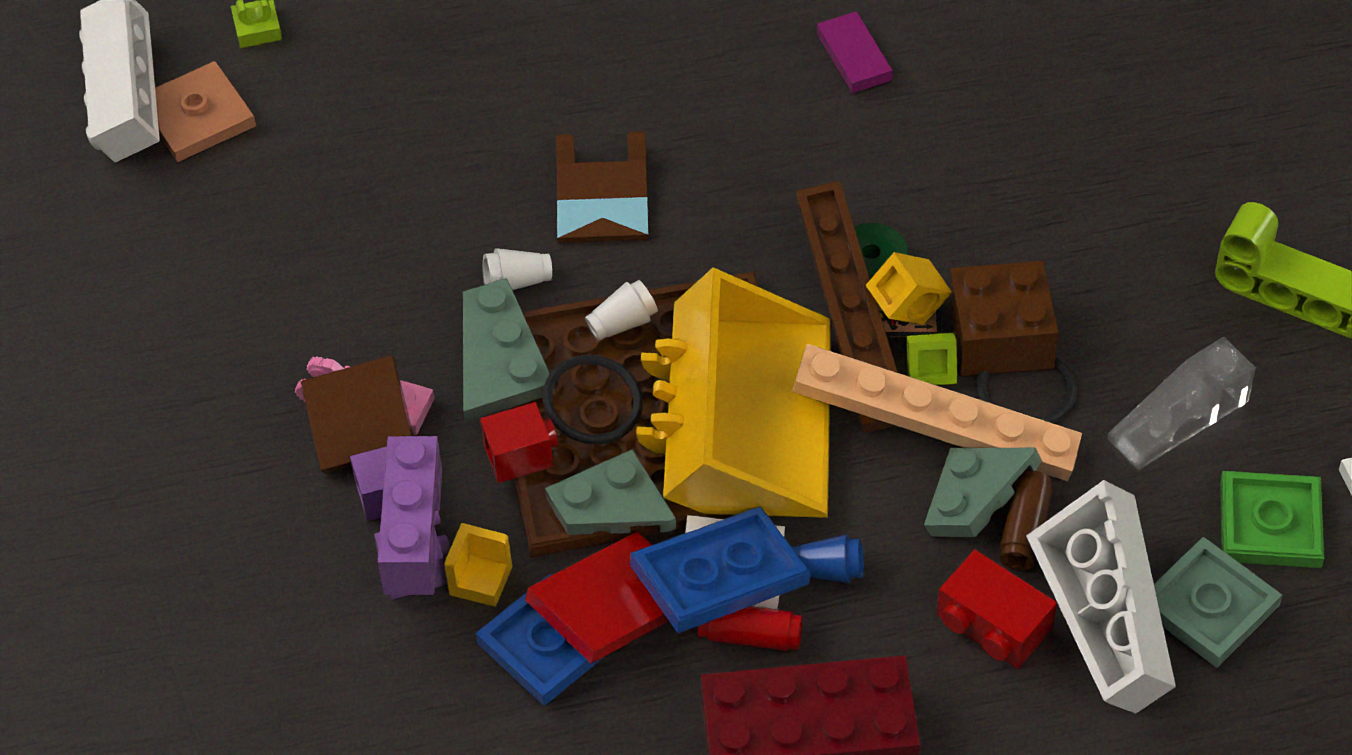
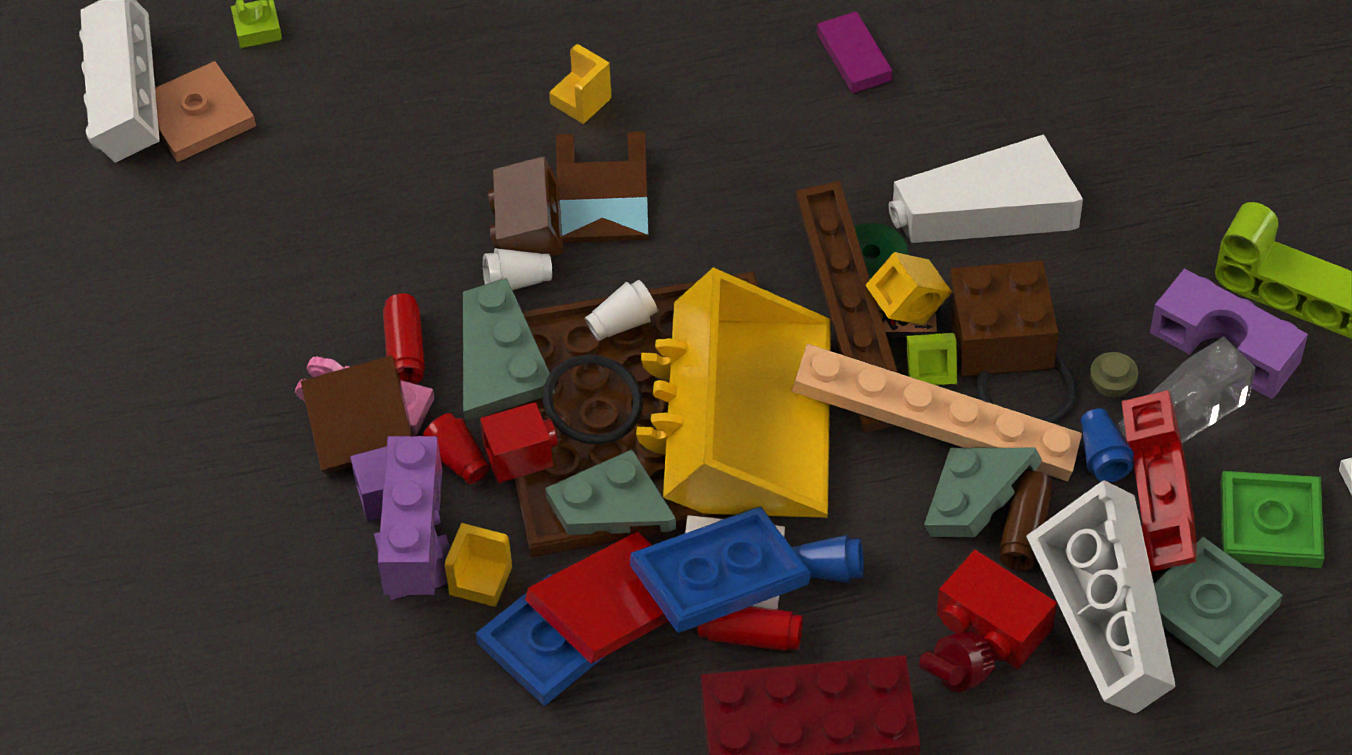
none -> red piece [383,293,425,384]
none -> red cone [423,413,490,485]
none -> reddish brown brick [488,156,563,257]
none -> yellow panel [549,44,612,124]
none -> white slope [889,134,1083,243]
none -> dark red piece [919,632,995,692]
none -> blue cone [1080,409,1134,482]
none -> olive plate [1090,352,1138,398]
none -> red slope [1121,390,1197,572]
none -> medium lavender arch [1150,269,1308,399]

